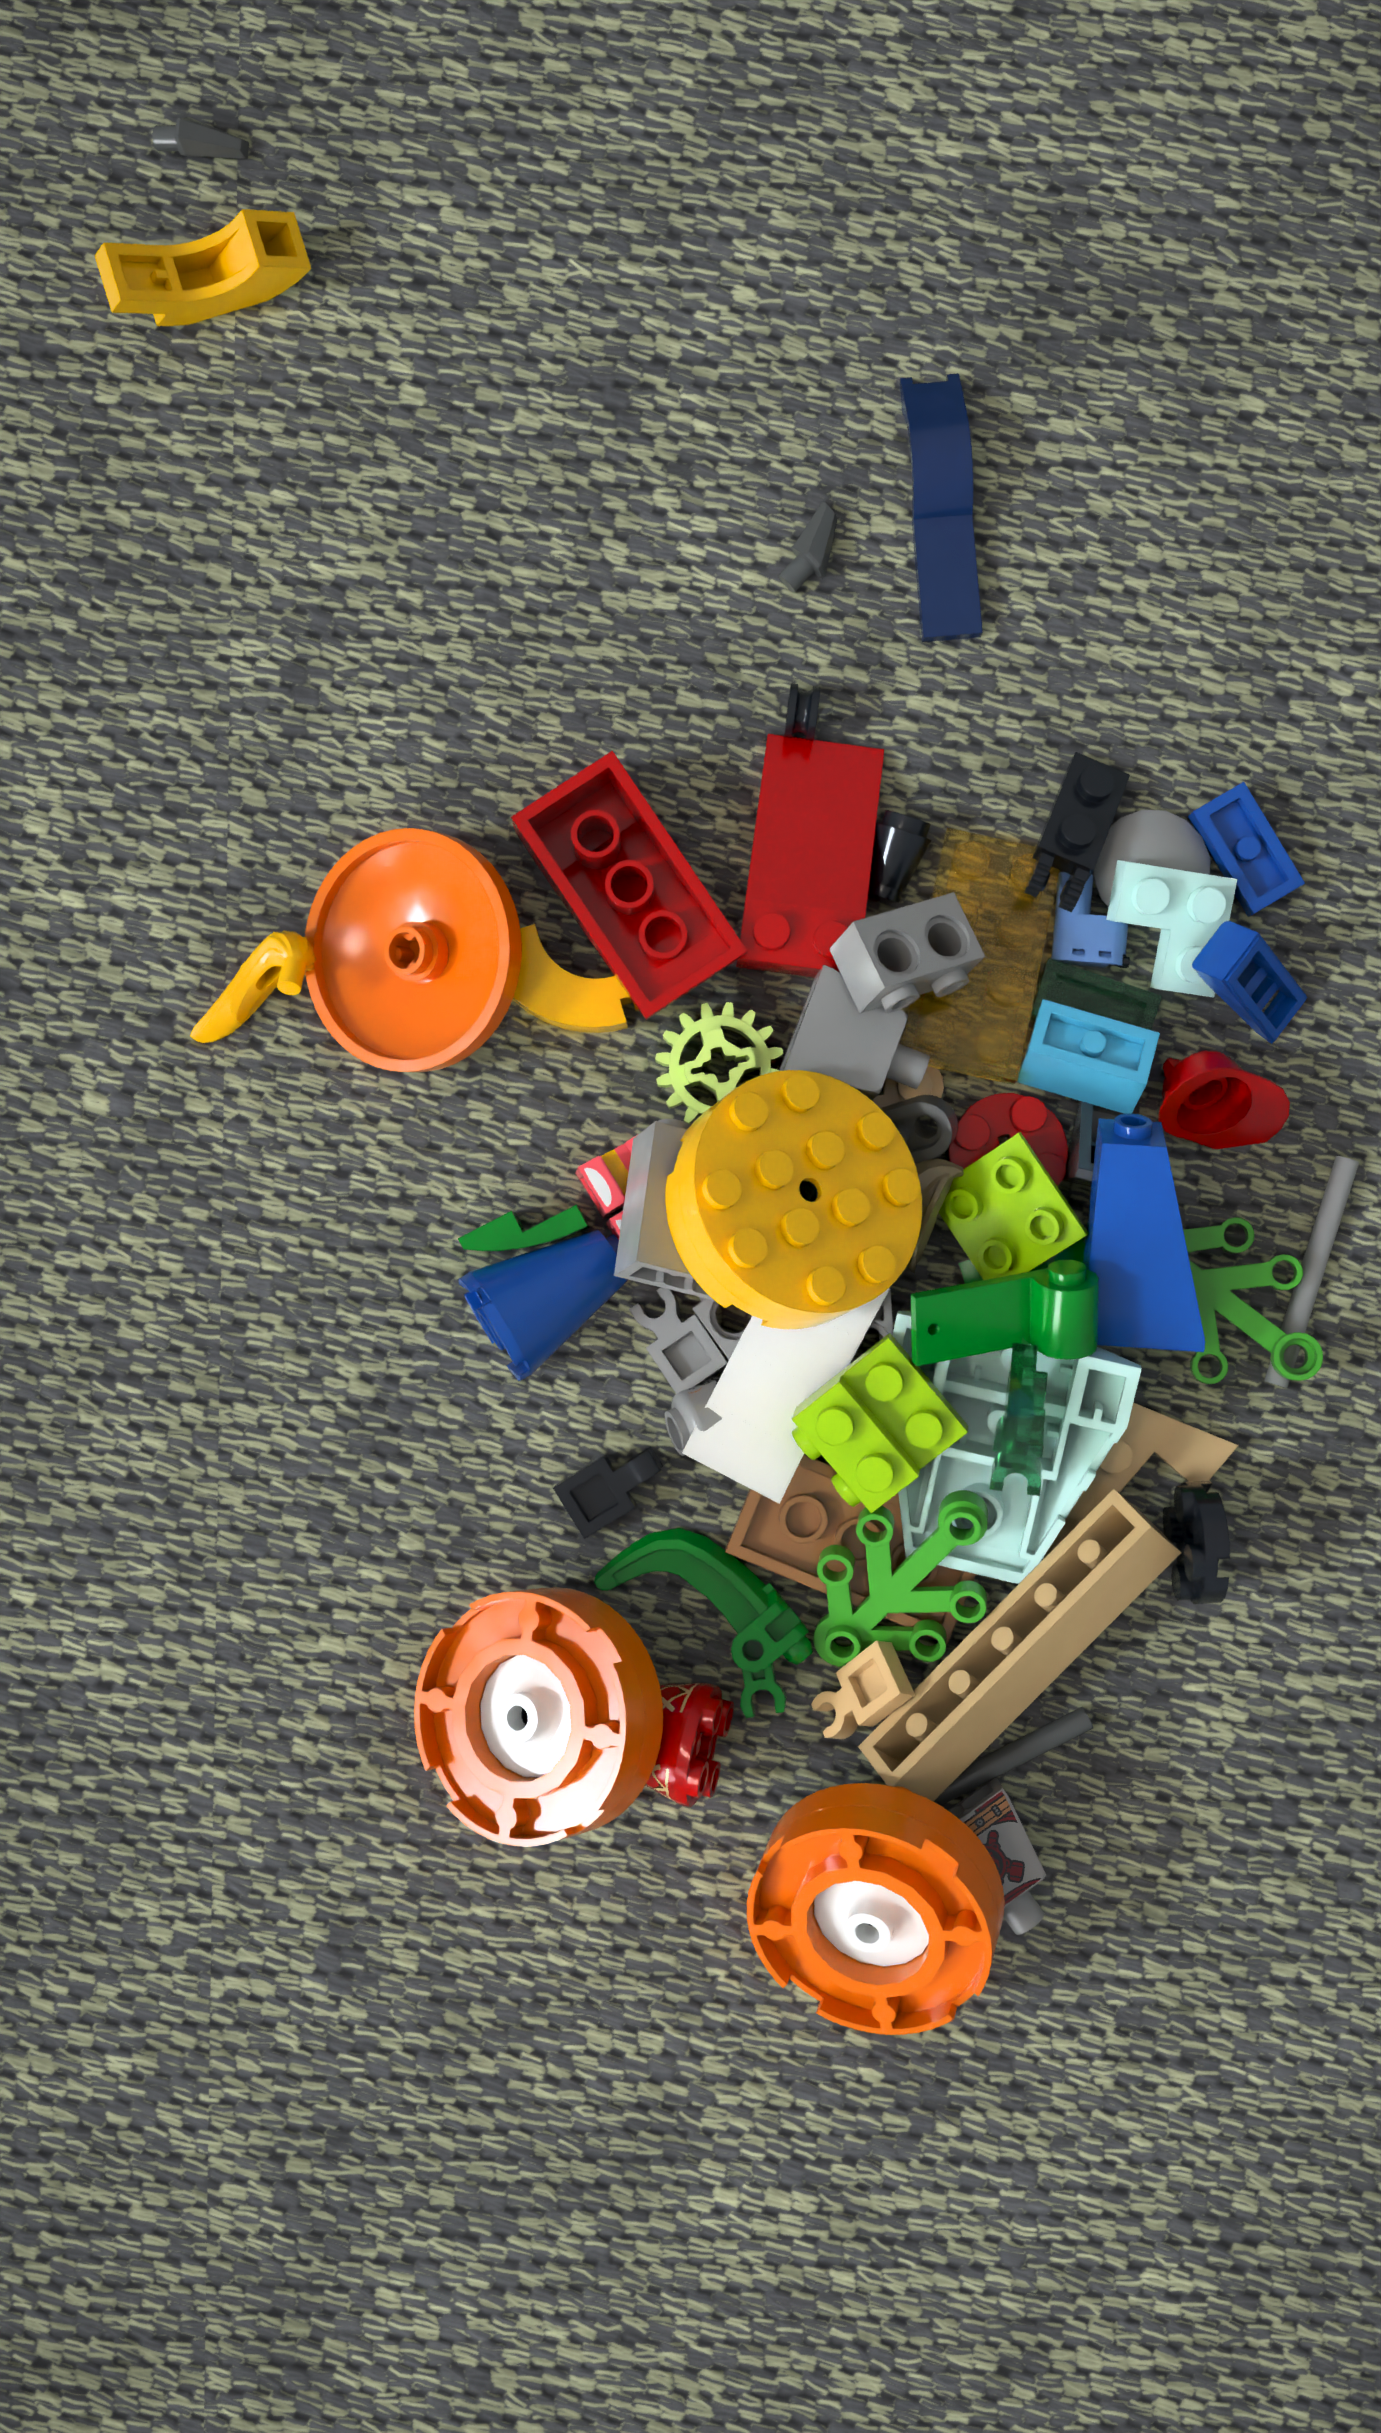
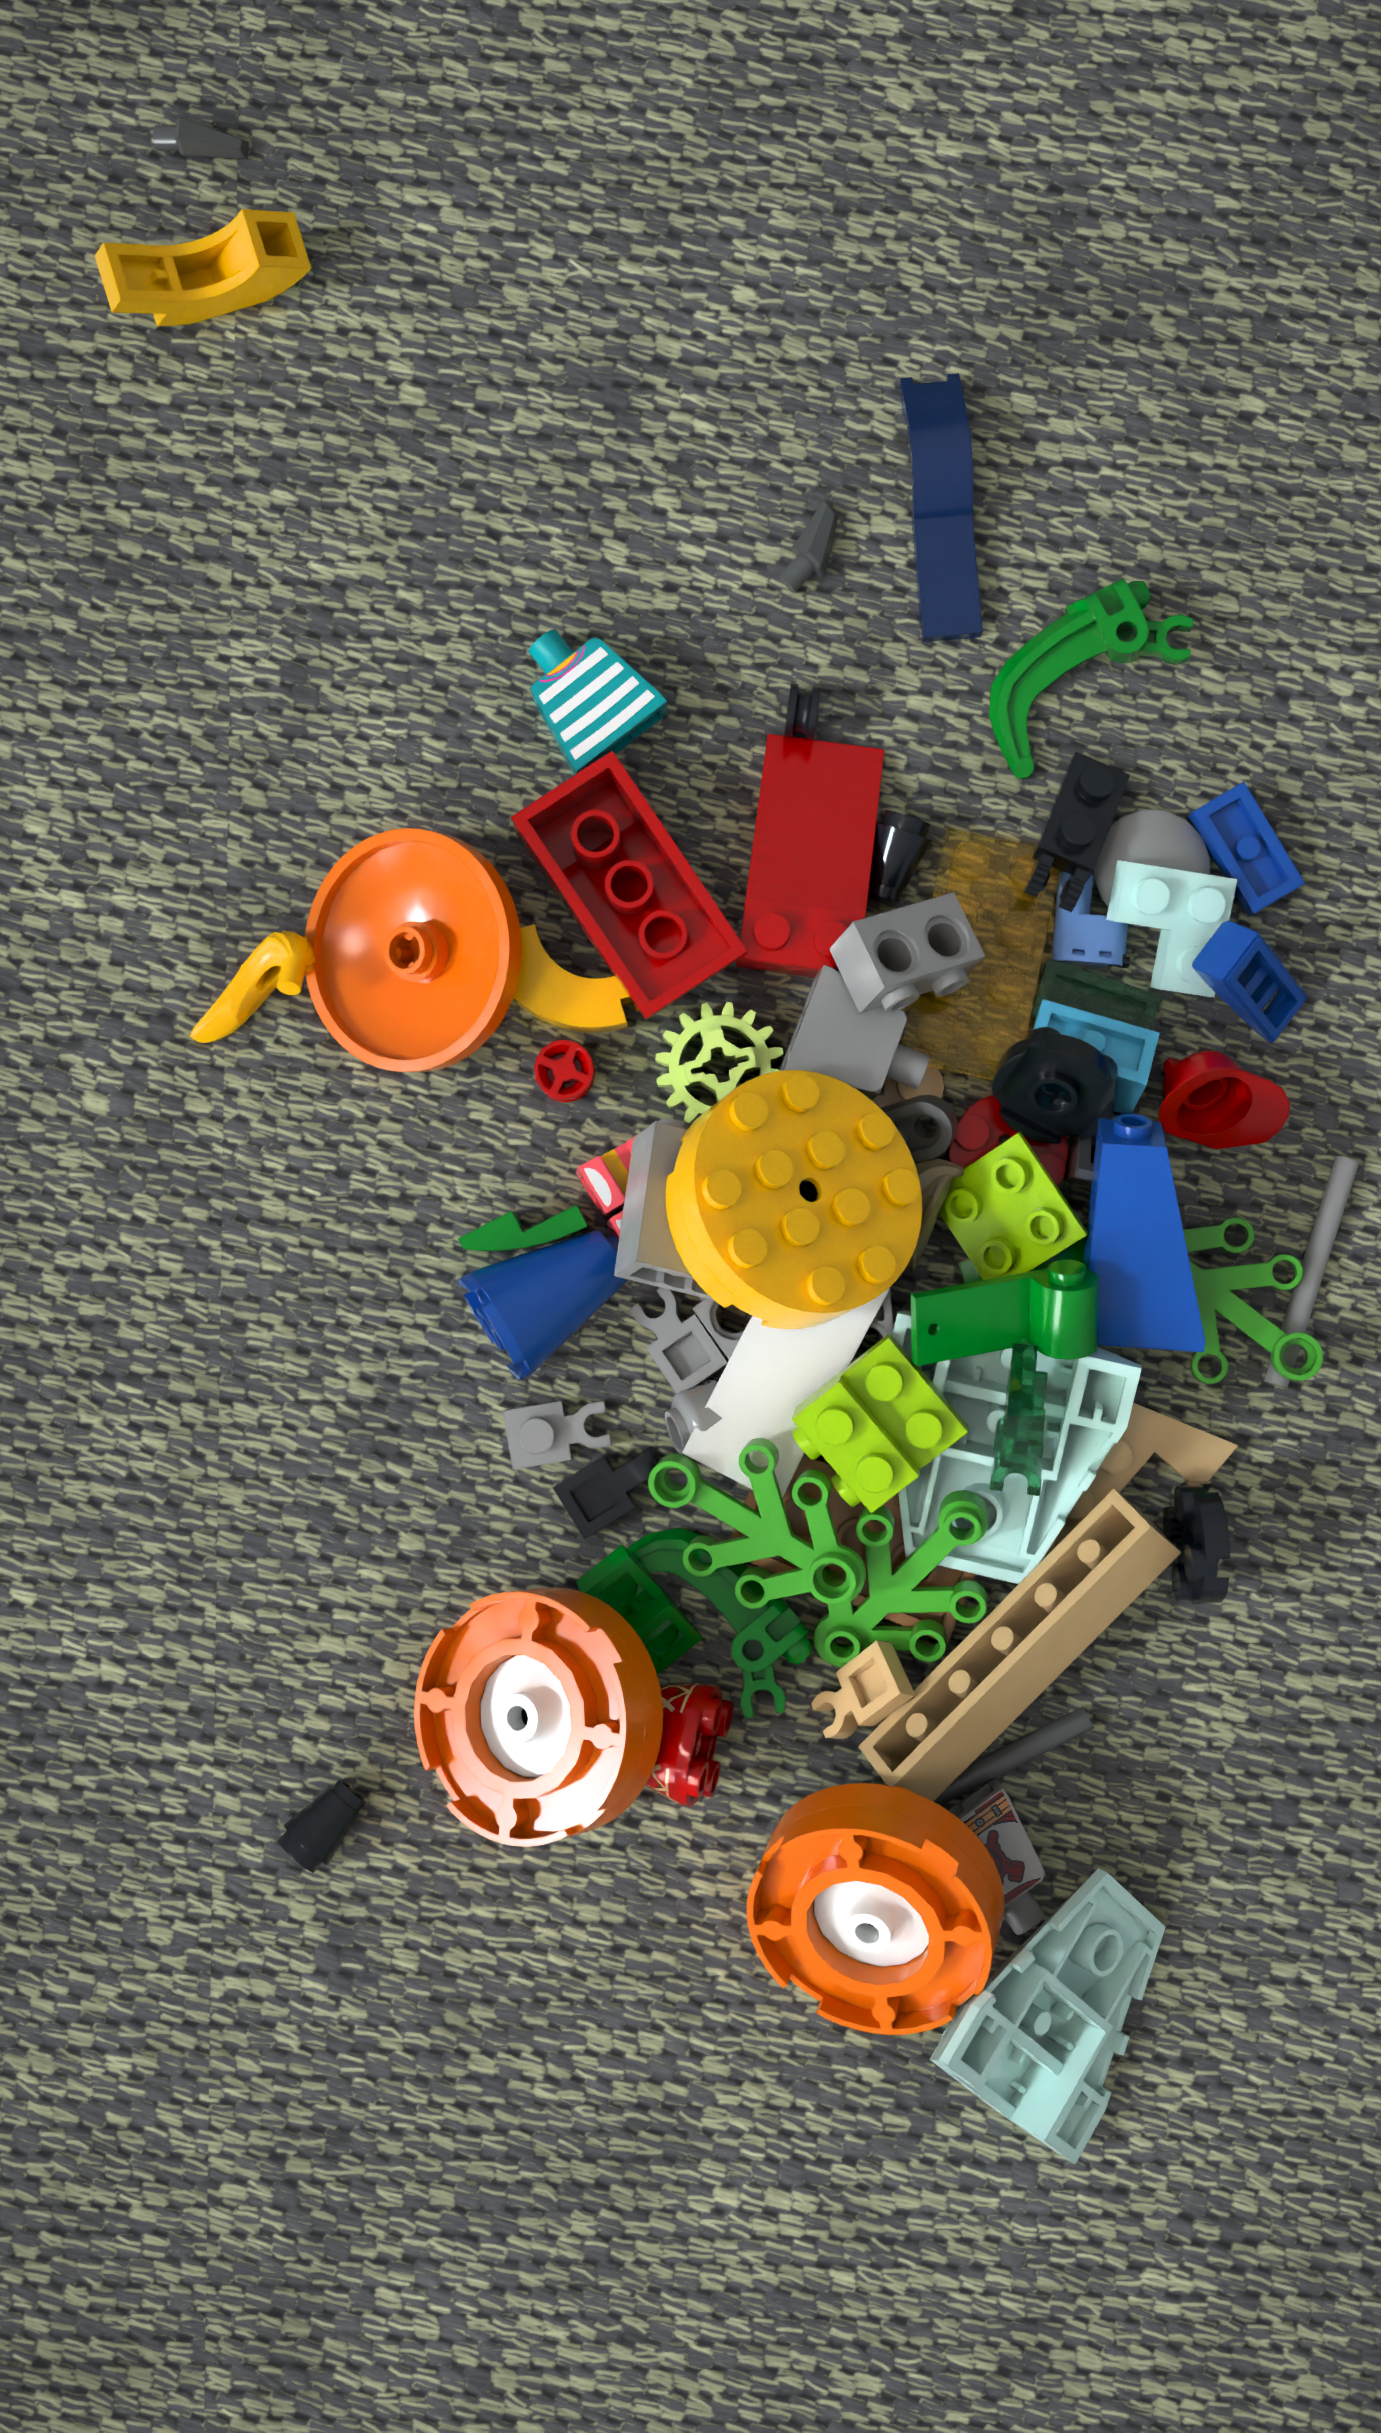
none -> black cone [278,1779,366,1873]
none -> light grey plate [503,1400,612,1470]
none -> teal torso [528,629,667,775]
none -> red wheel [534,1040,595,1103]
none -> green slope [576,1544,703,1675]
none -> bright green plant [648,1438,866,1609]
none -> light aqua wedge [930,1868,1166,2164]
none -> green piece [989,578,1193,780]
none -> black plate [992,1027,1118,1144]

